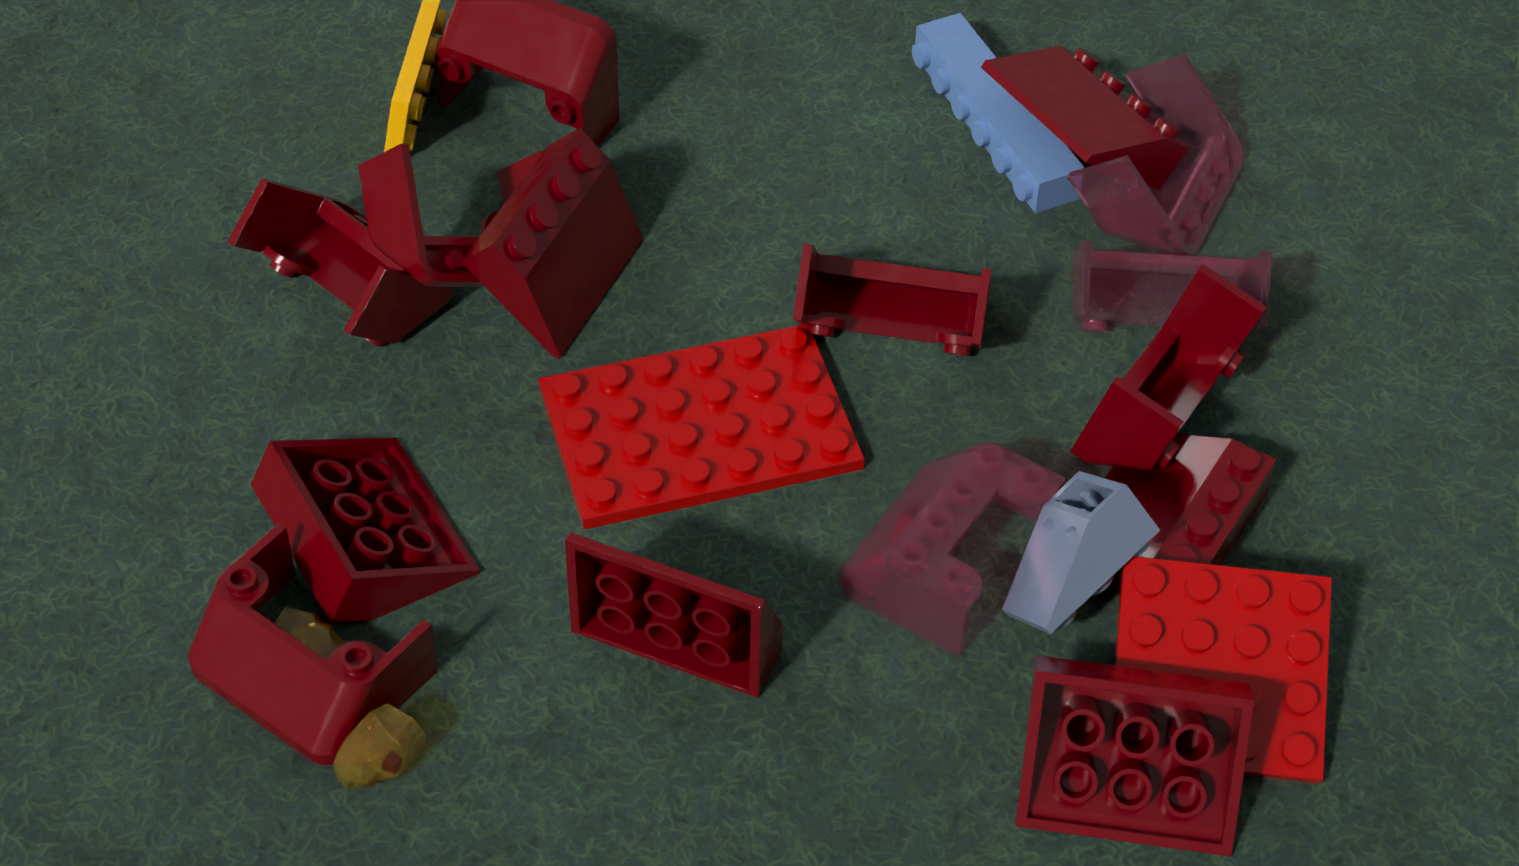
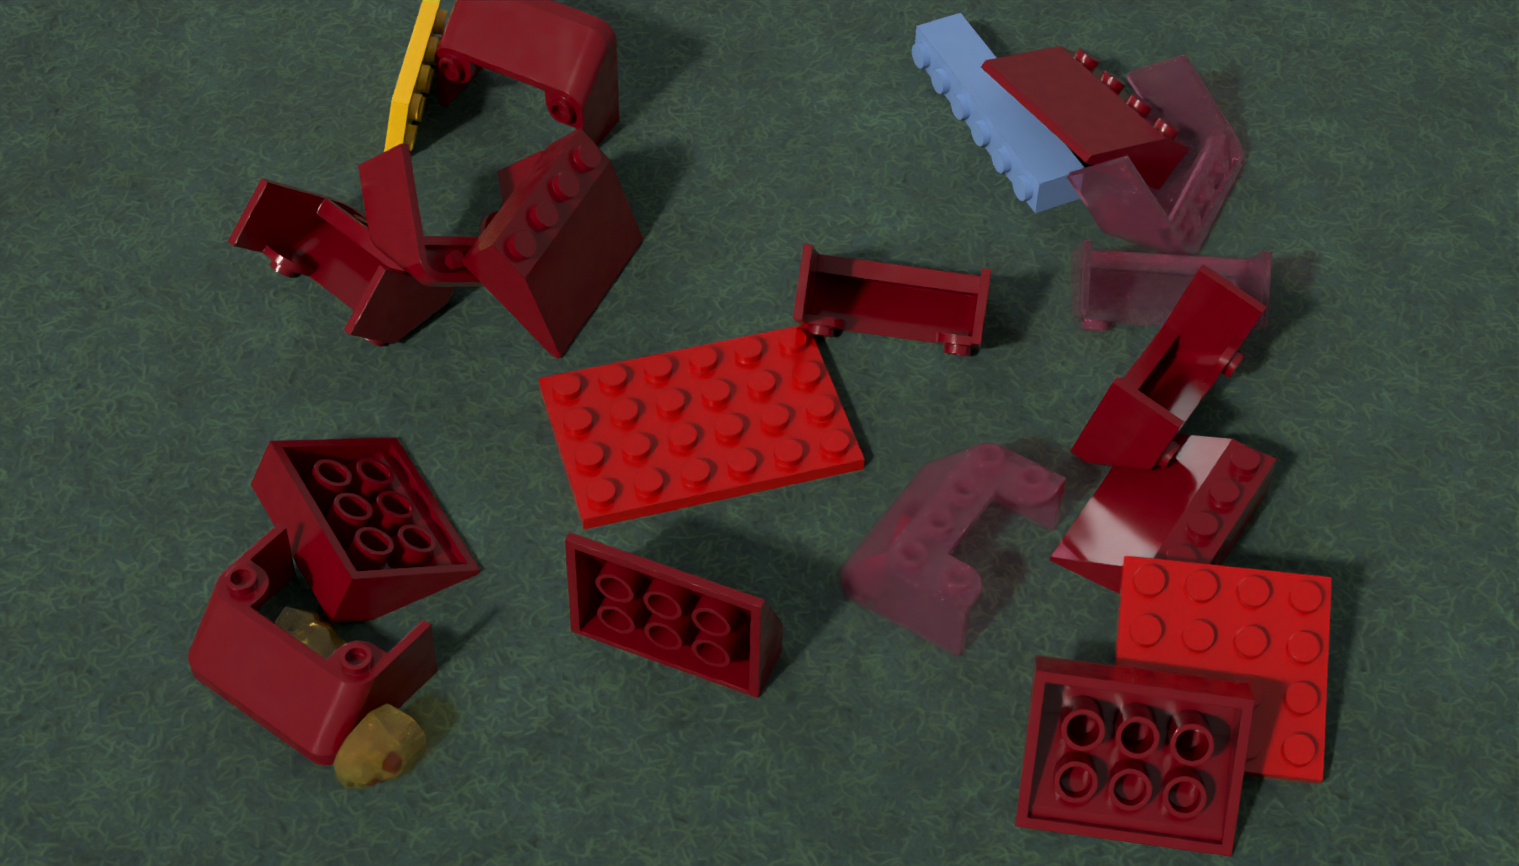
sand blue slope [1002,471,1160,635] -> none

